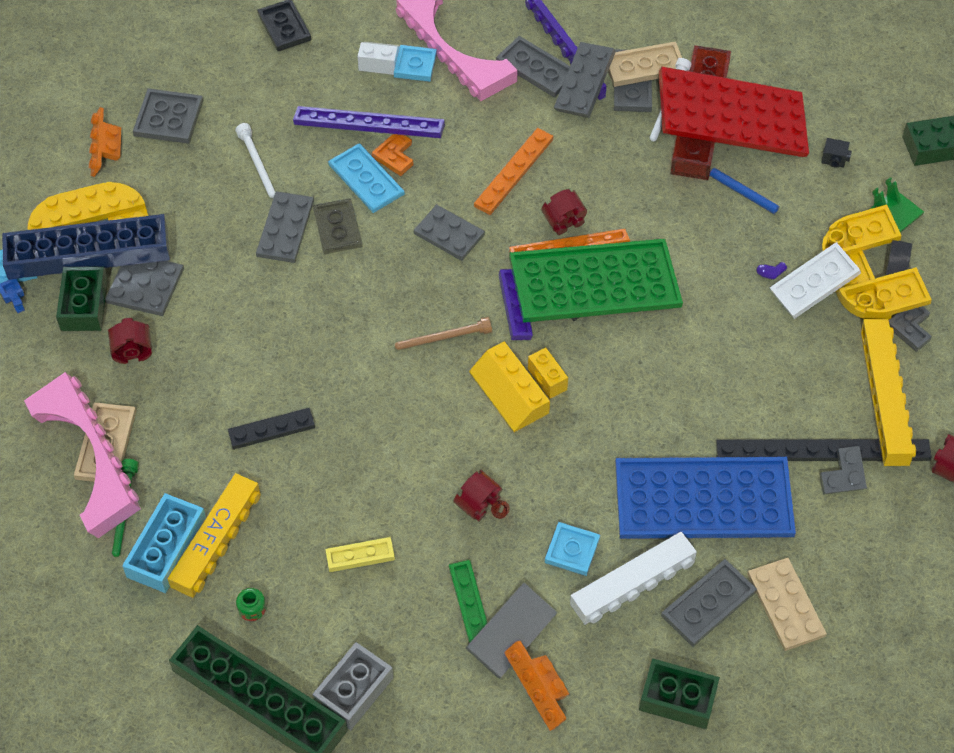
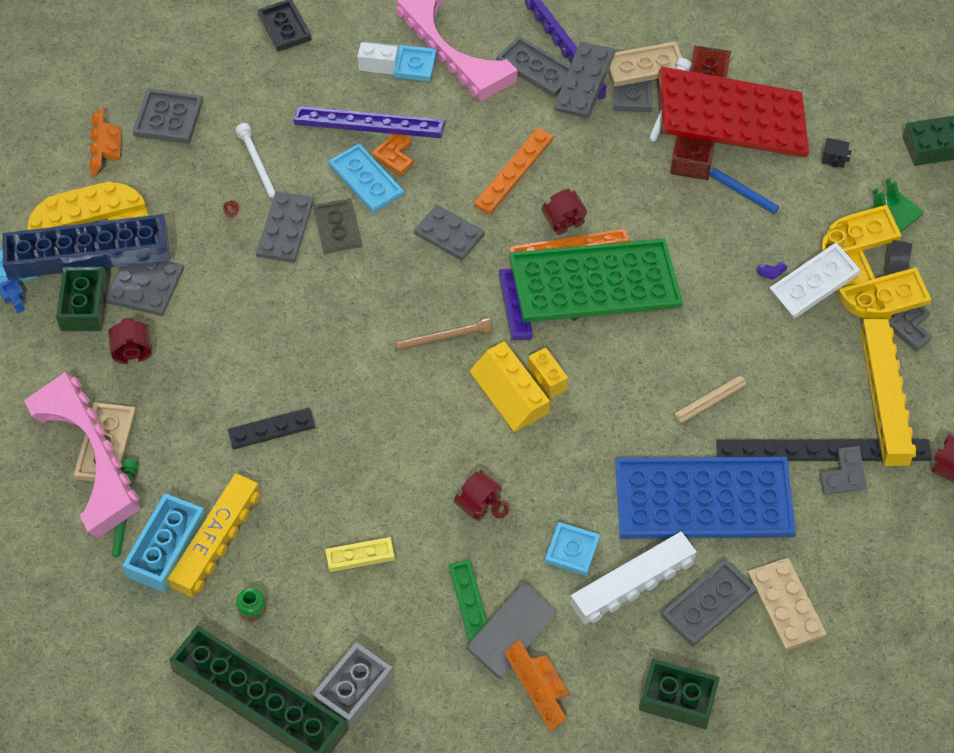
none -> clear red hinge [223,200,239,217]
none -> tan axle [675,376,746,423]

